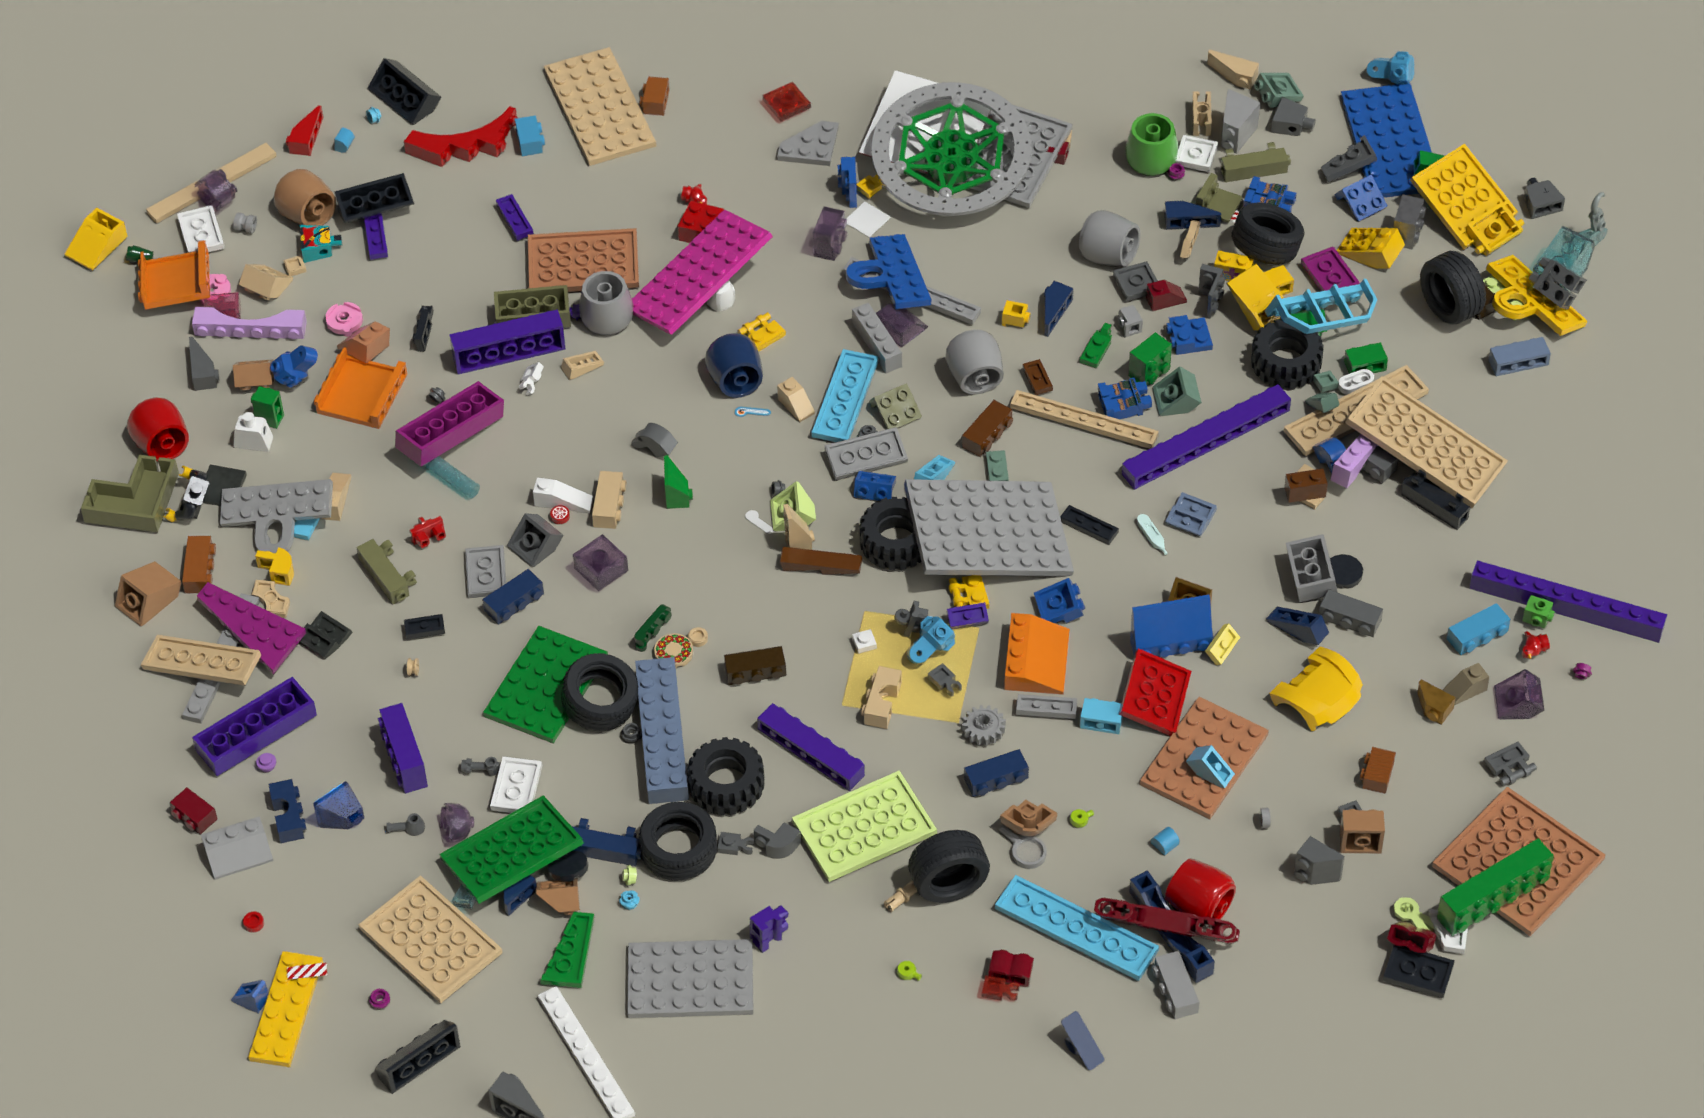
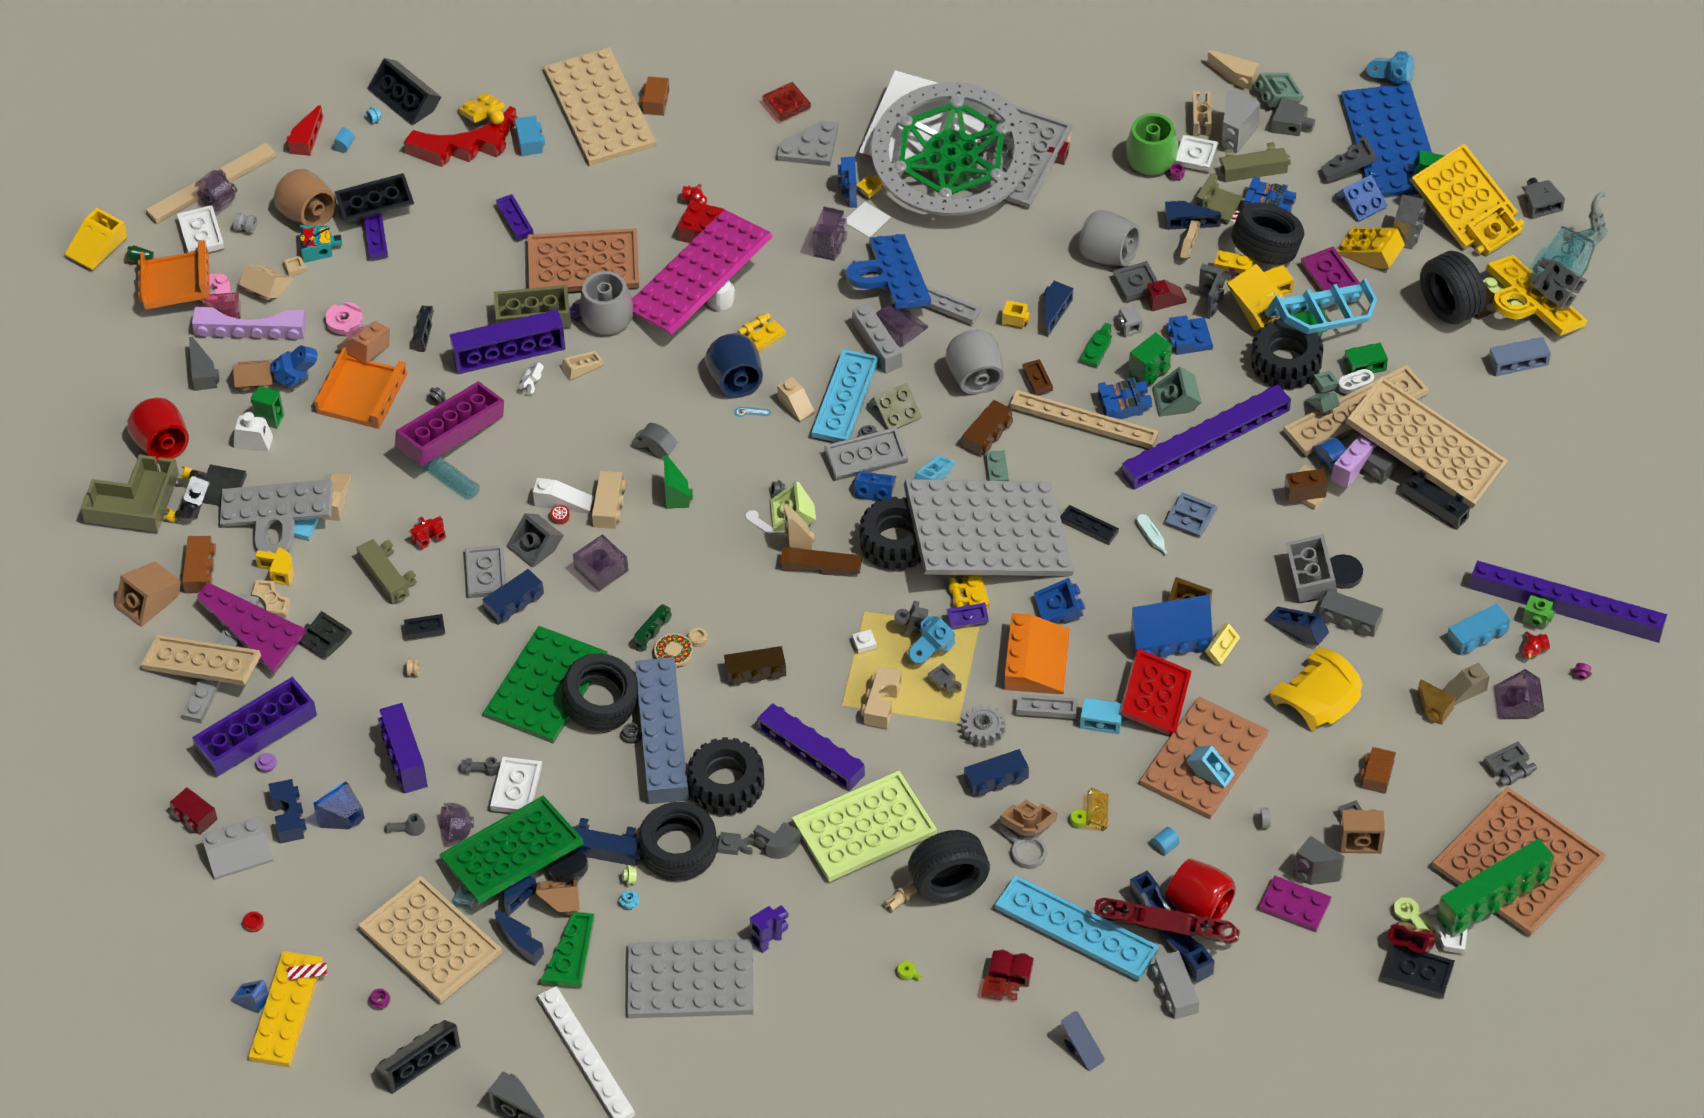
none -> yellow plate [458,93,505,124]
none -> dark blue slope [494,910,544,966]
none -> clear yellow plate [1086,788,1109,831]
none -> magenta plate [1259,875,1332,933]

